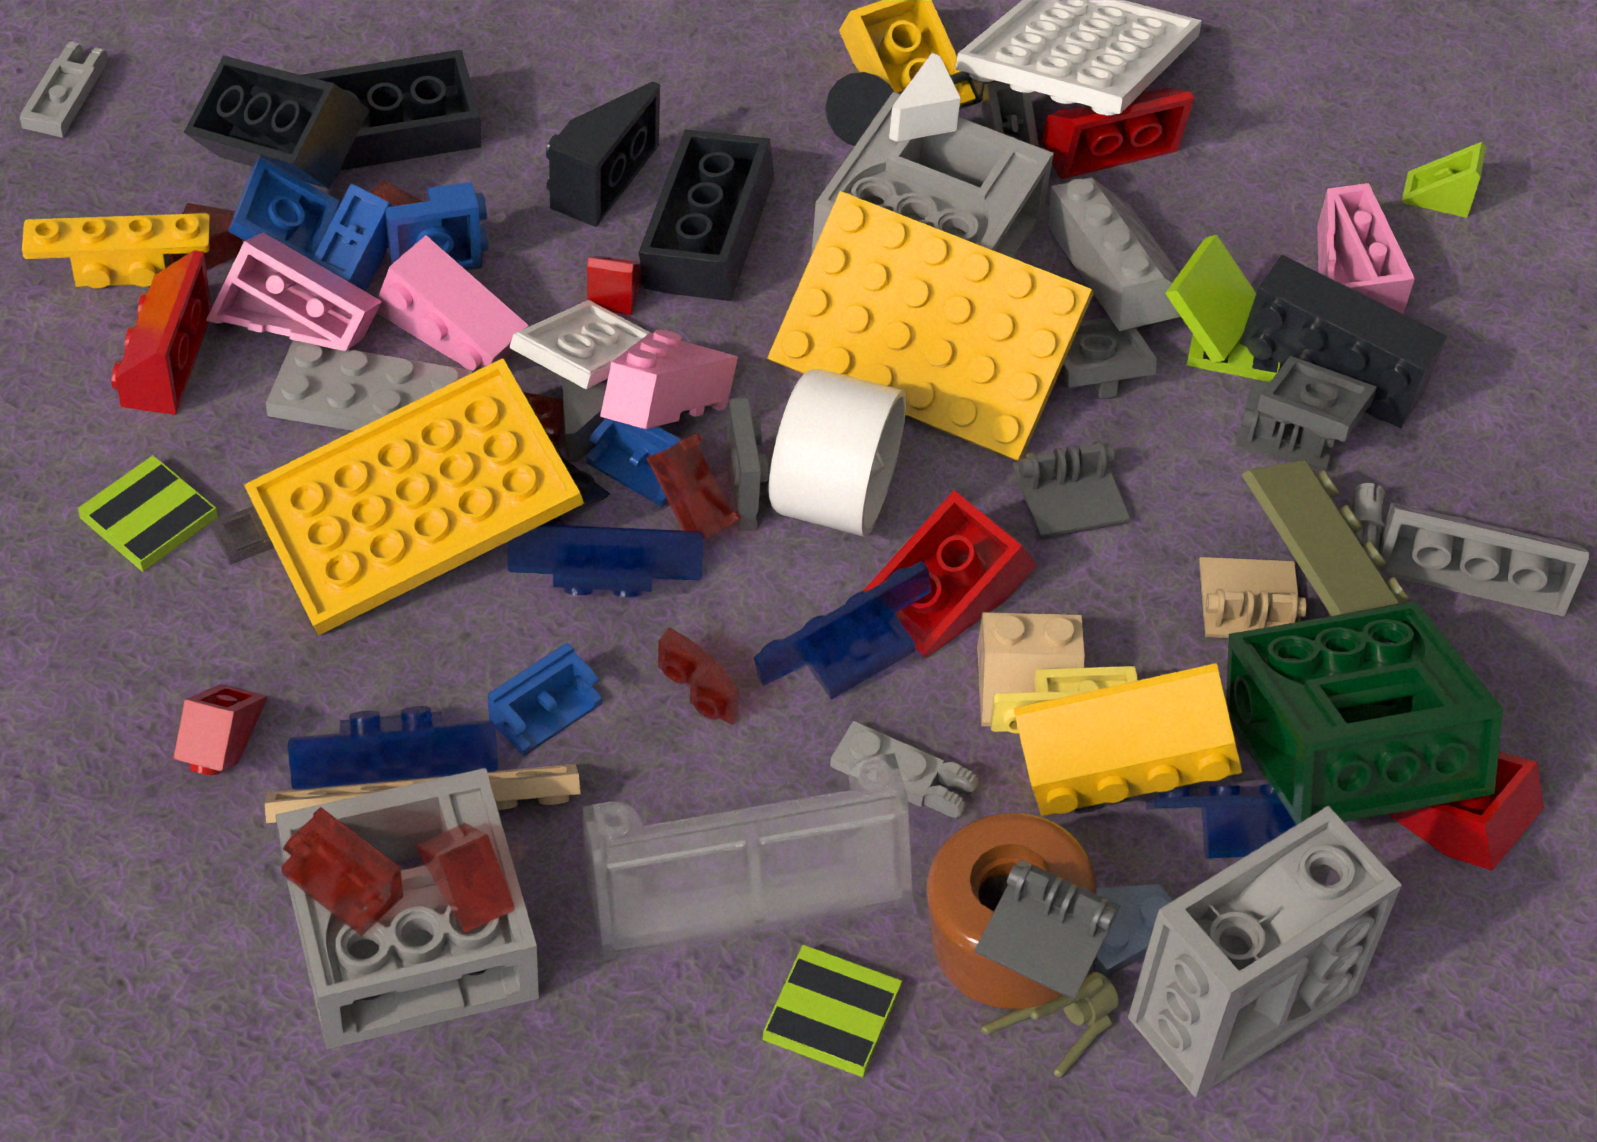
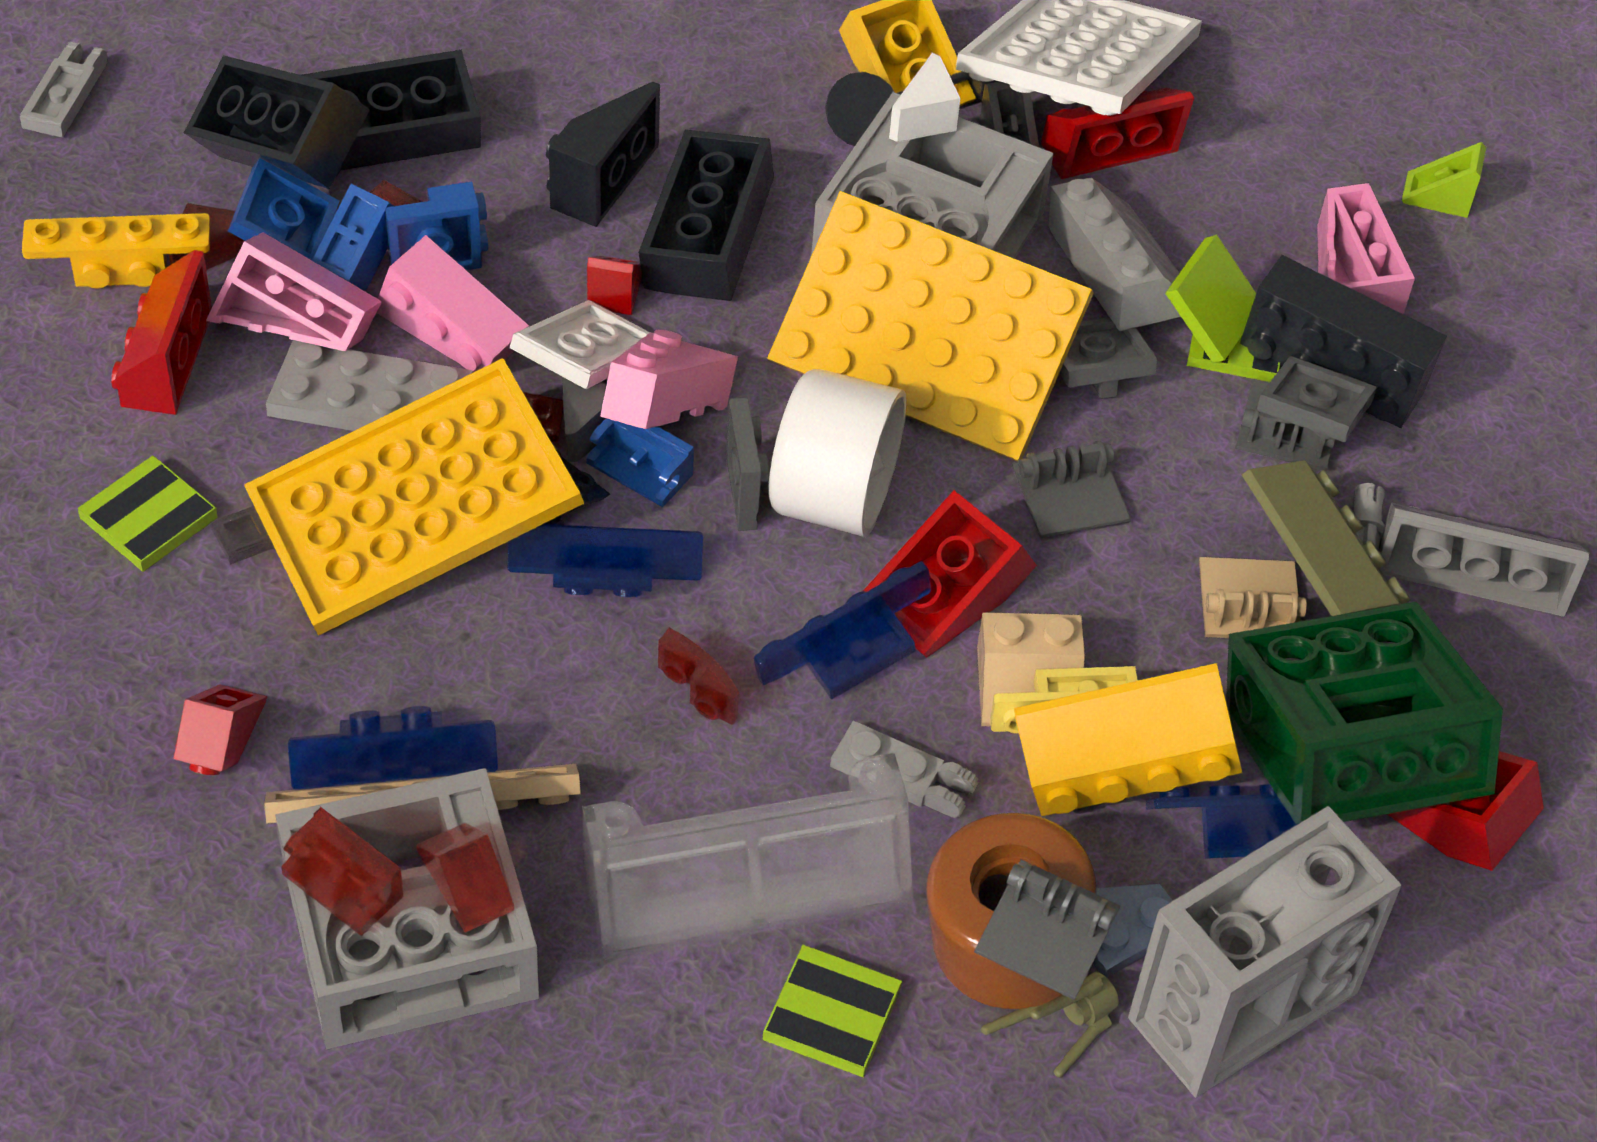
blue hinge [488,642,602,756] -> none
clear red hinge [646,432,741,543] -> none

